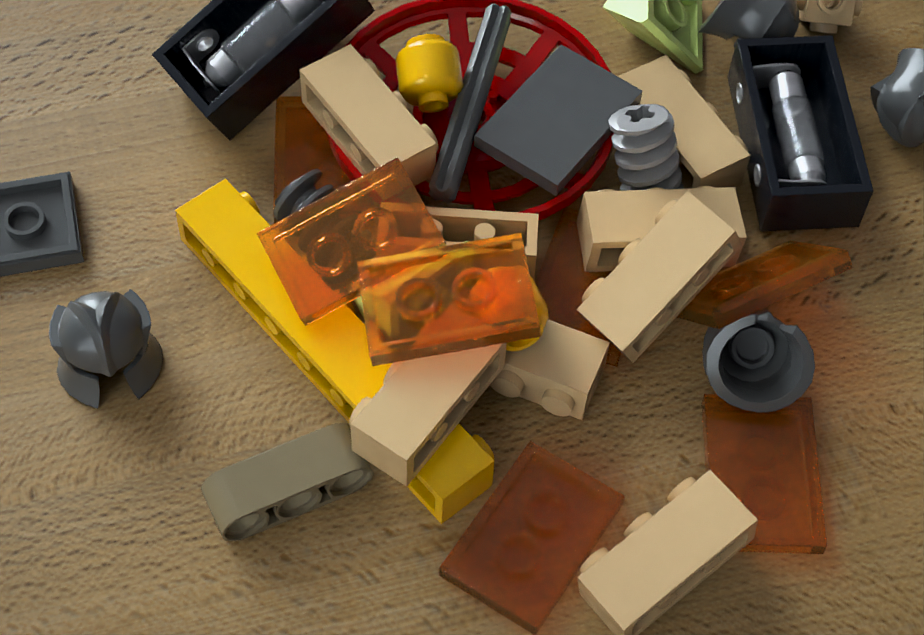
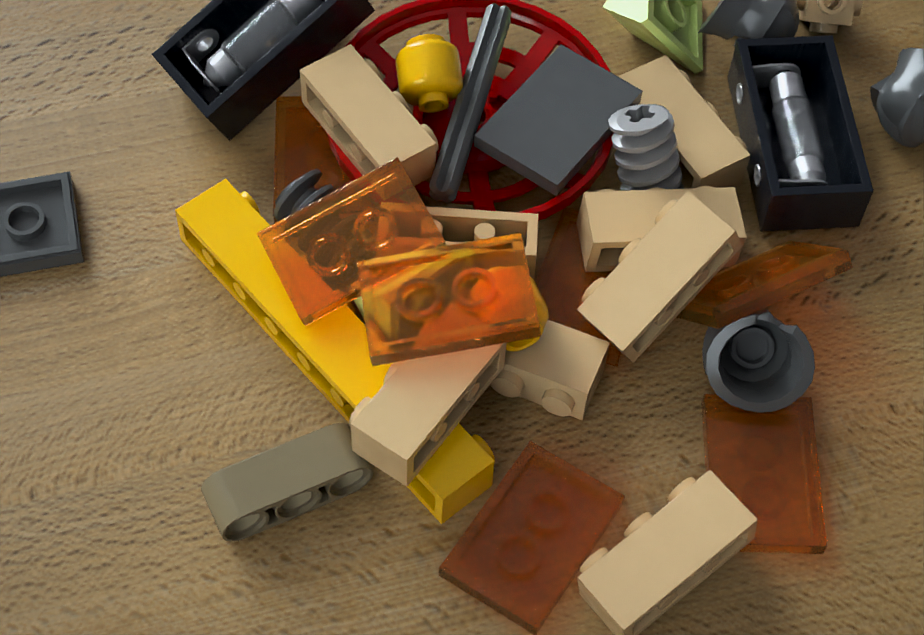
dark grey helmet [49,289,163,409] -> none

